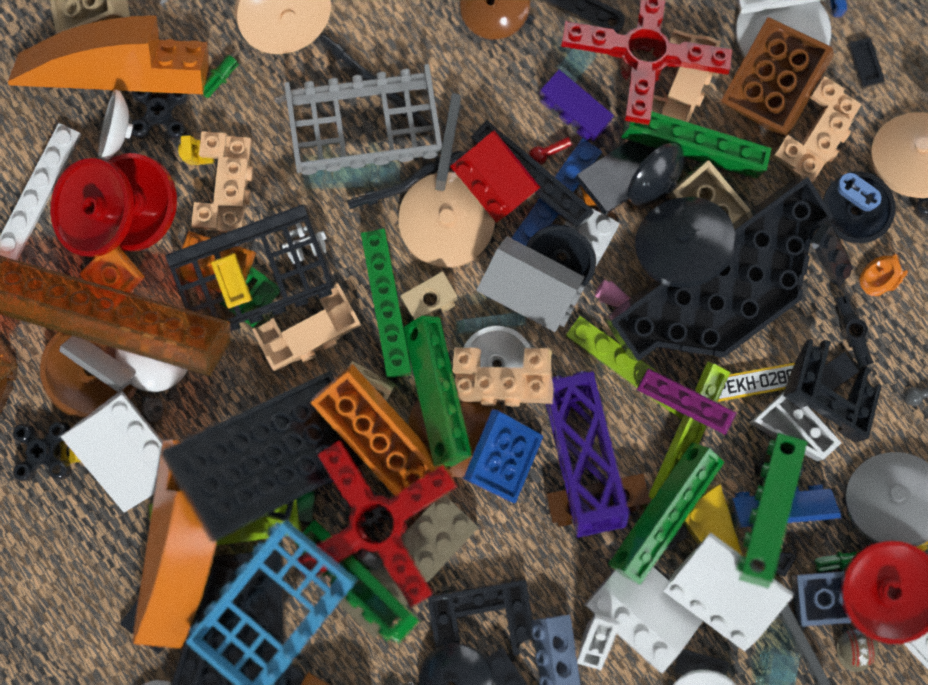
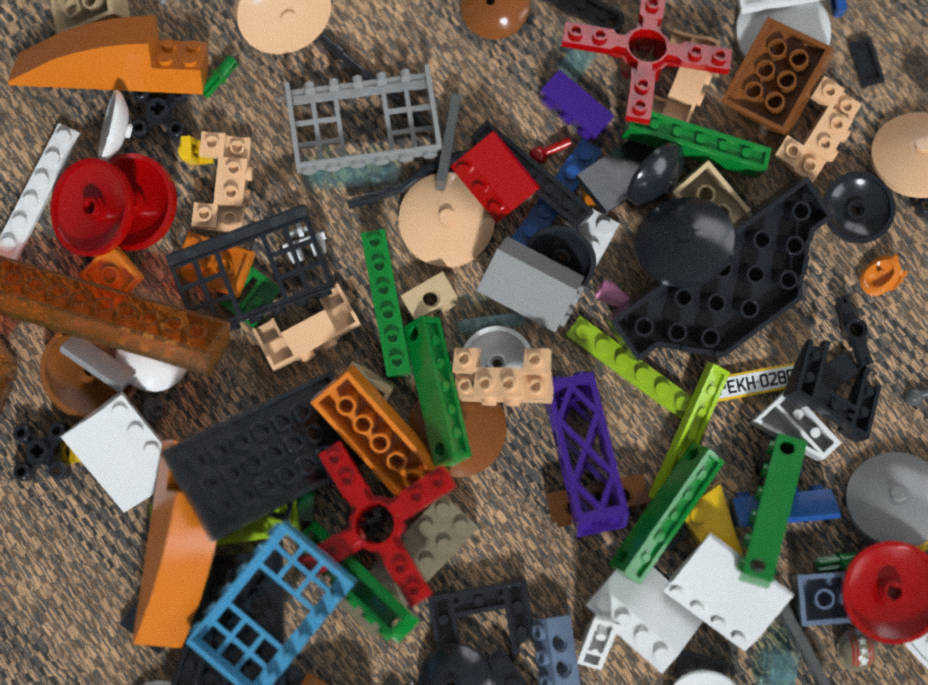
yellow tile [211,254,252,309] -> none
dark grey tile [357,548,382,571] -> none
blue plate [463,409,544,504] -> none
magenta tile [637,368,737,435] -> none
black tile [762,552,797,577] -> none
black plate [810,223,853,287] -> none
medium blue beam [837,173,881,211] -> none

